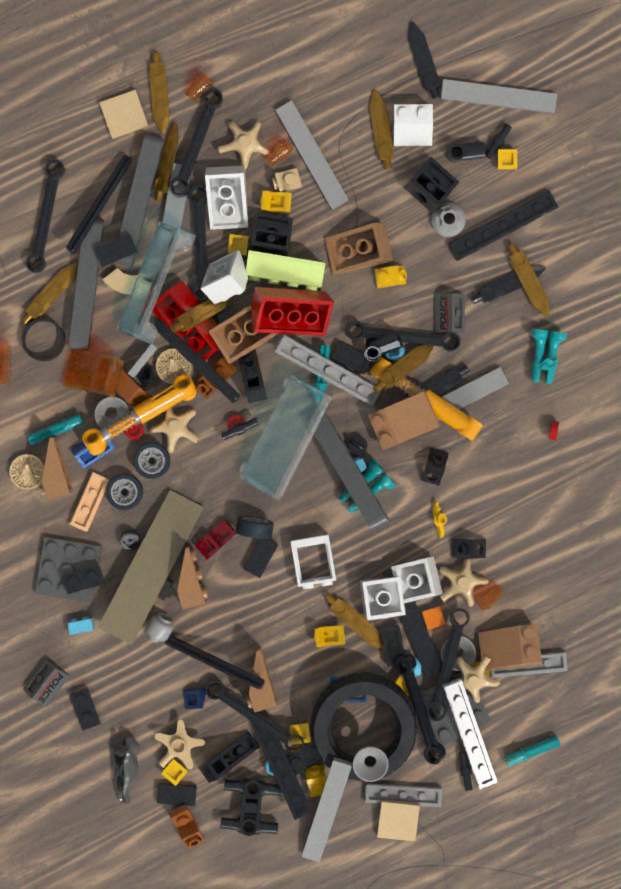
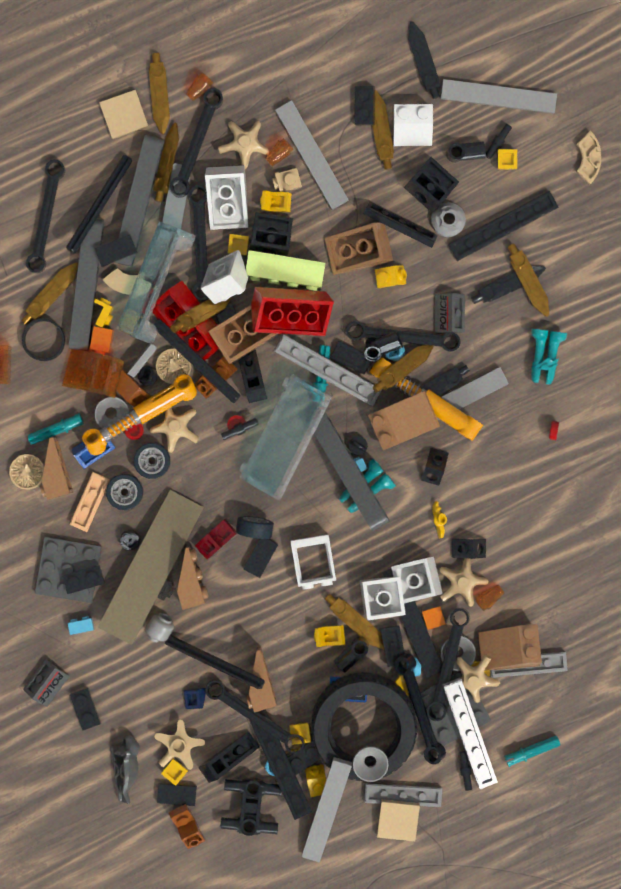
none -> orange brick [90,326,114,356]
none -> yellow bracket [94,297,114,328]
none -> black piece [334,637,369,673]
none -> black plate [355,86,375,126]
none -> black tile [363,202,437,248]
none -> tan tile [576,130,601,185]

